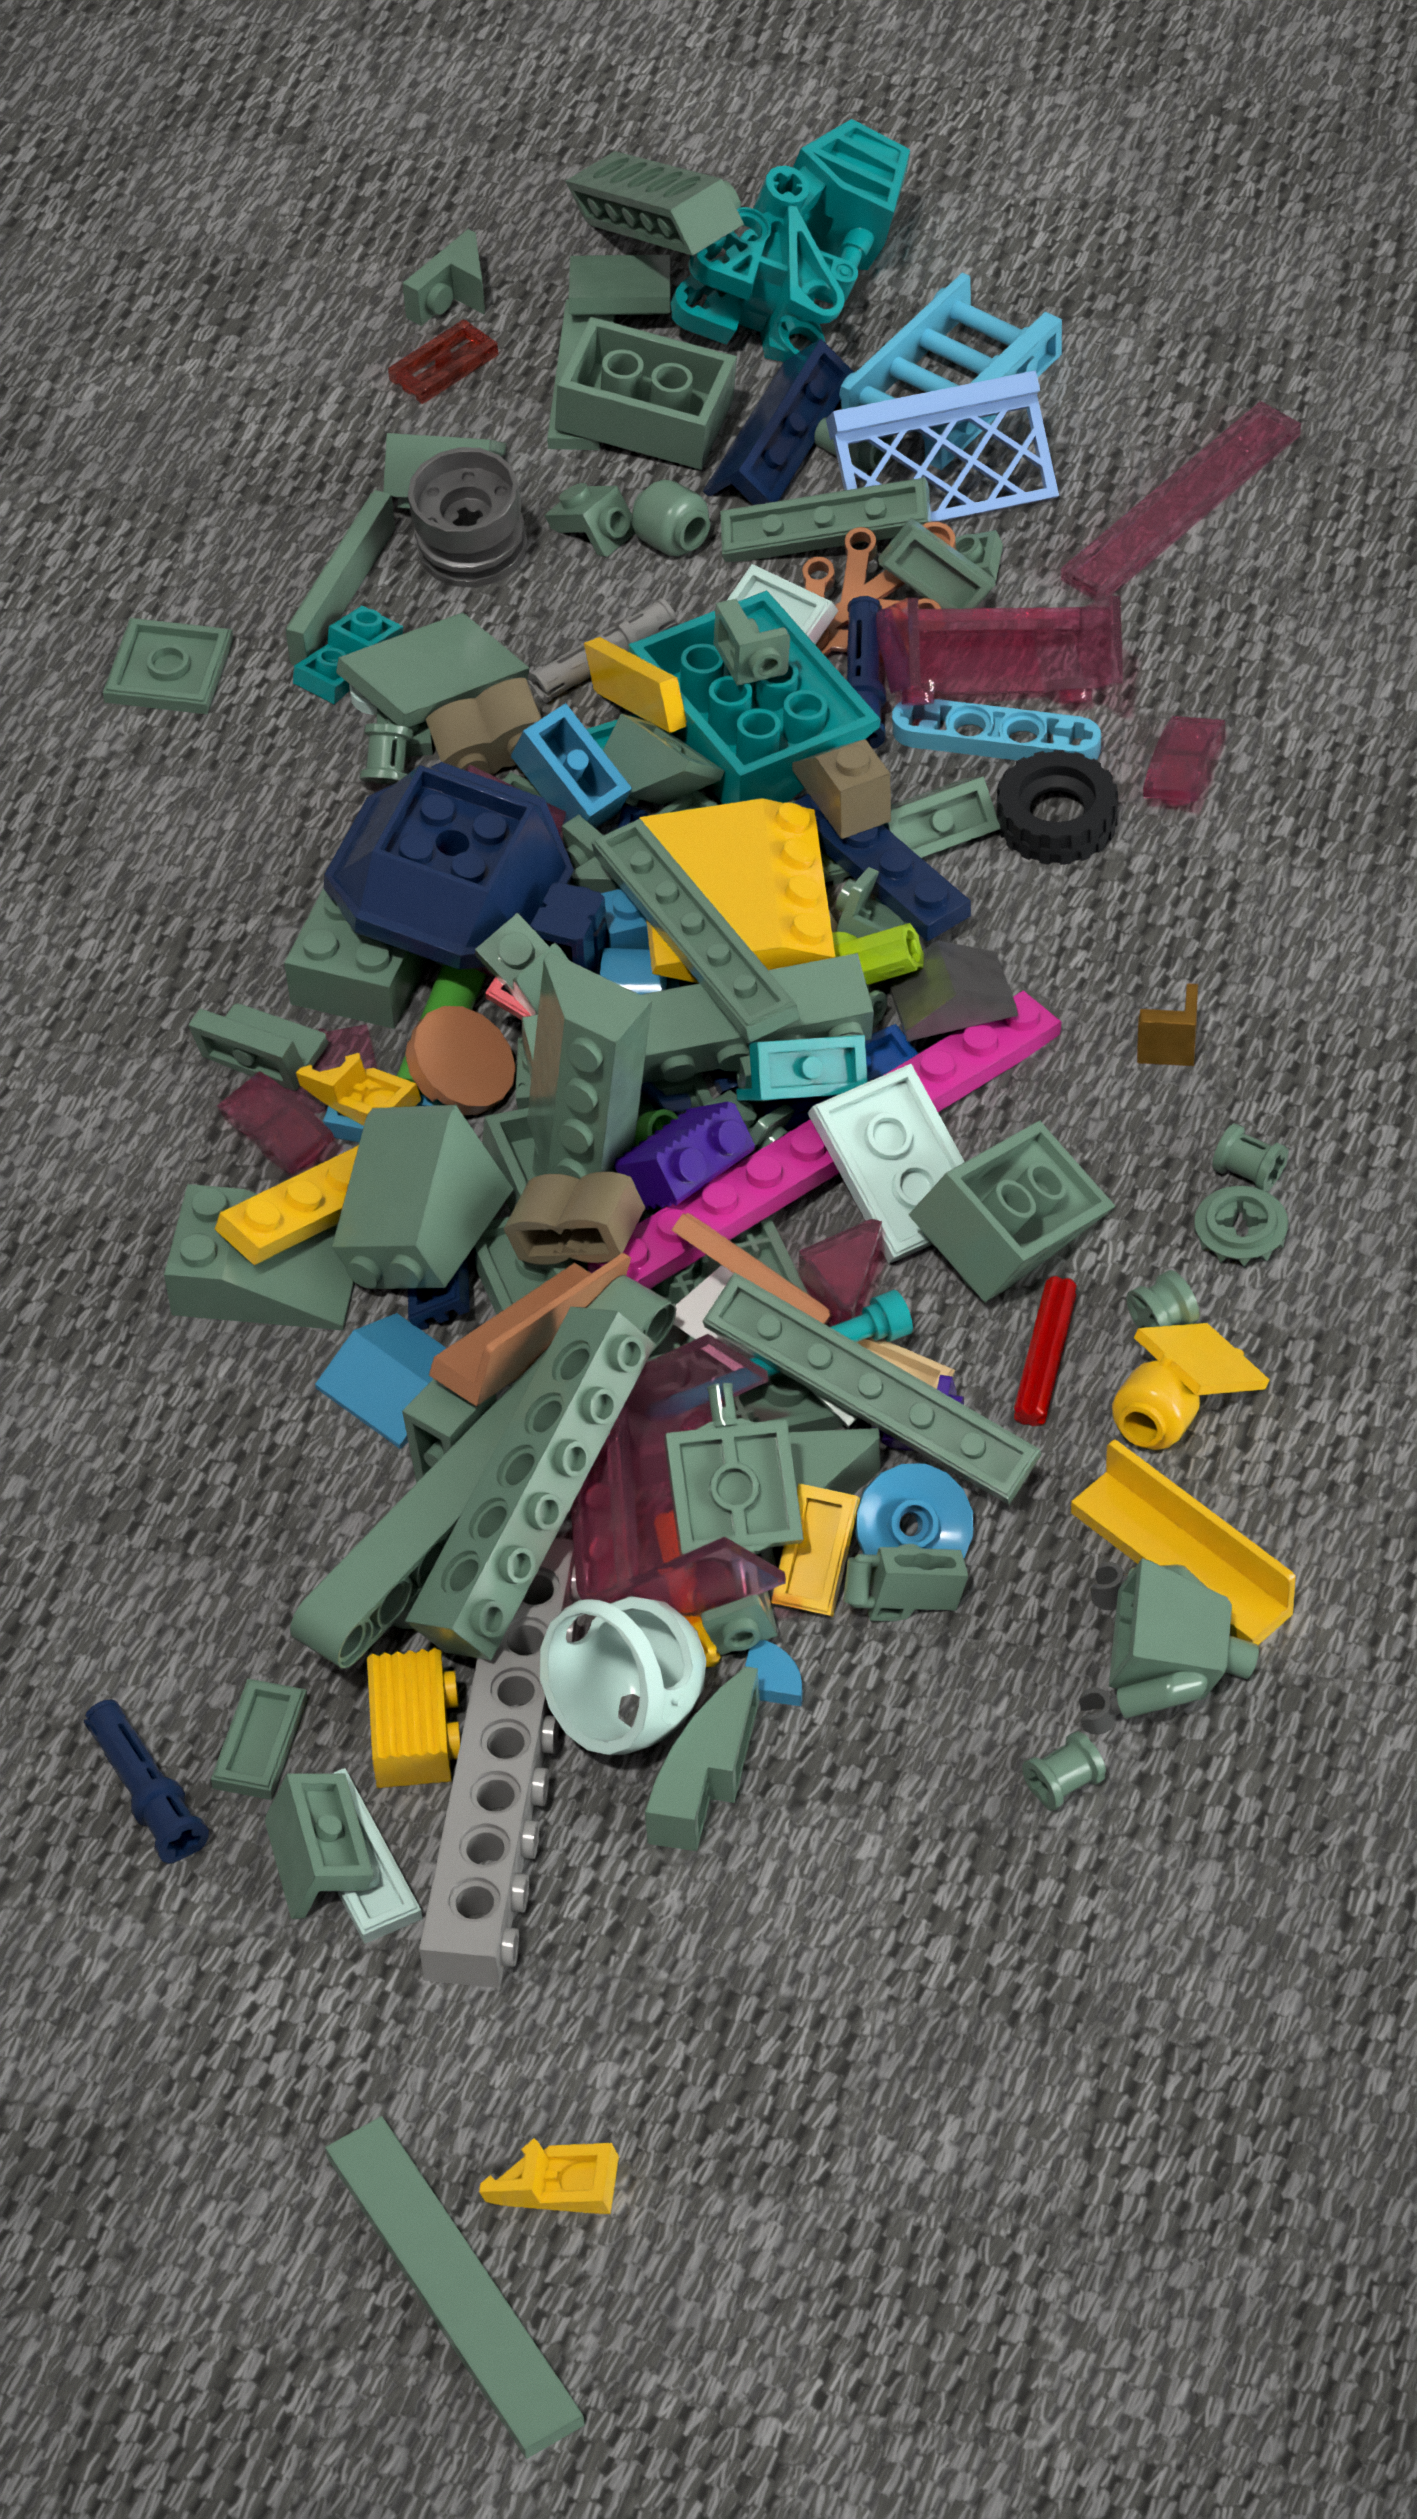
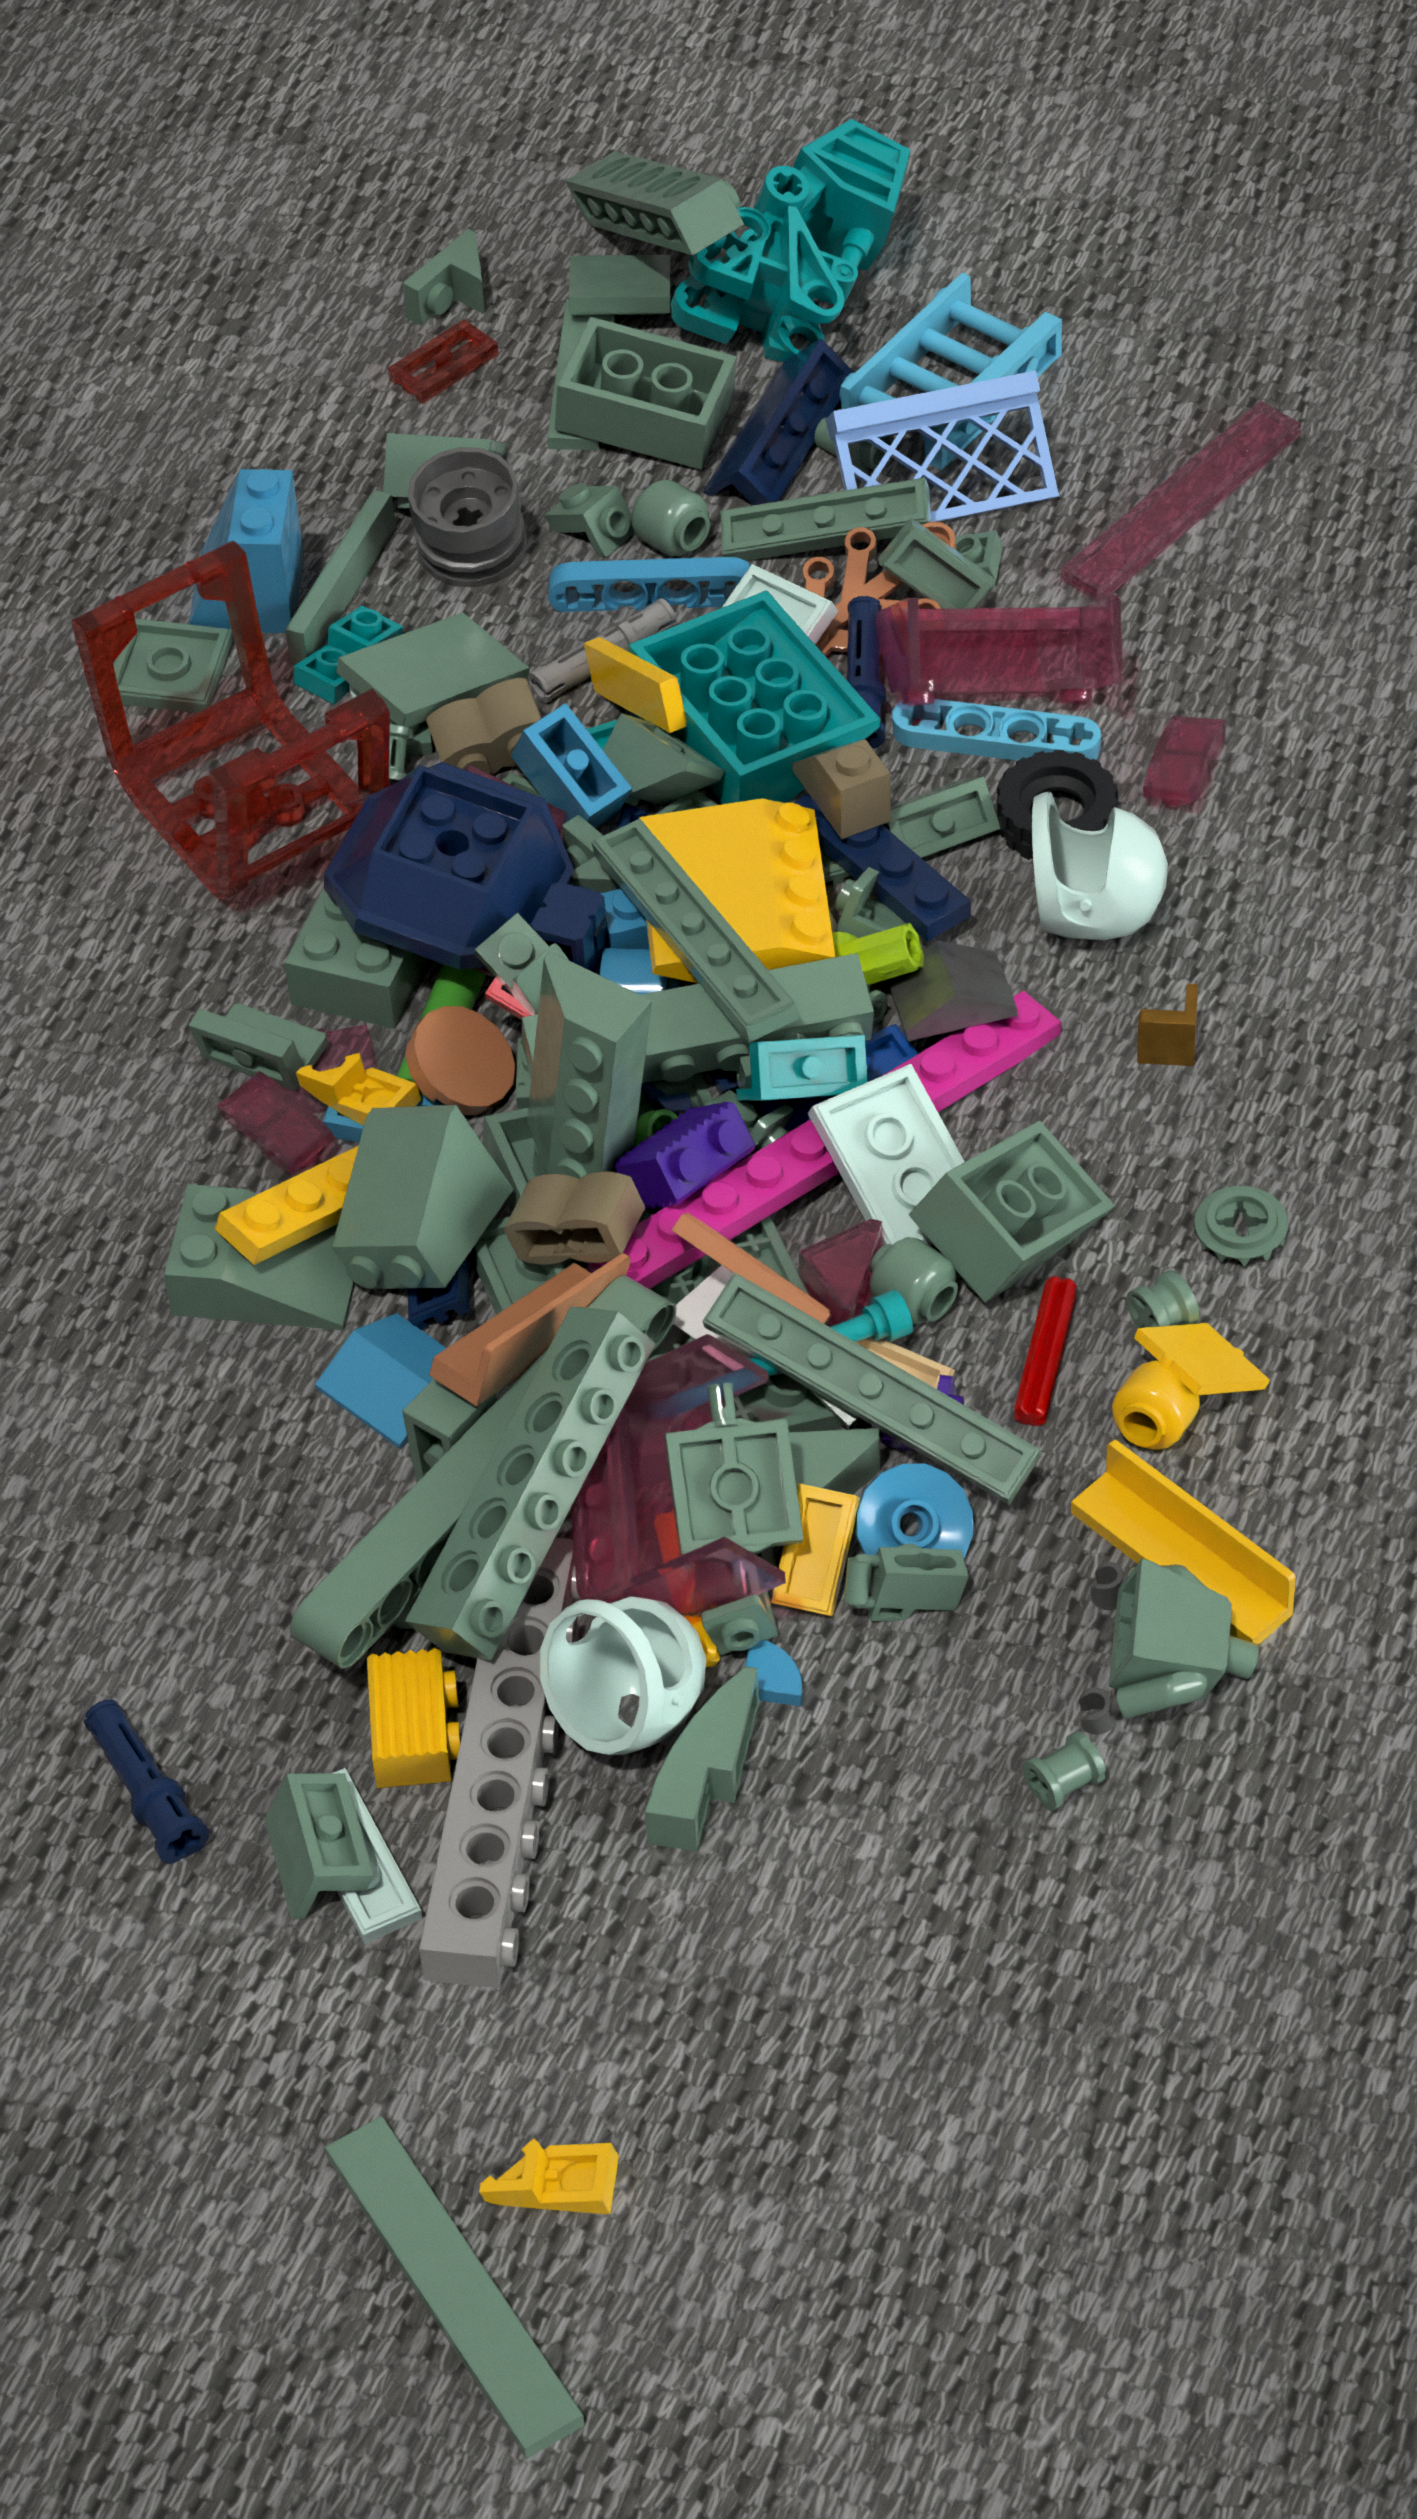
sand green tile [211,1678,308,1800] -> none
sand green bracket [713,599,790,686] -> none
sand green bush [1212,1123,1289,1192] -> none
none -> clear red windscreen [71,540,390,900]
none -> dark azure slope [188,469,304,633]
none -> dark azure beam [548,557,751,612]
none -> sand green head [869,1237,958,1325]
none -> light aqua piece [1032,792,1168,941]

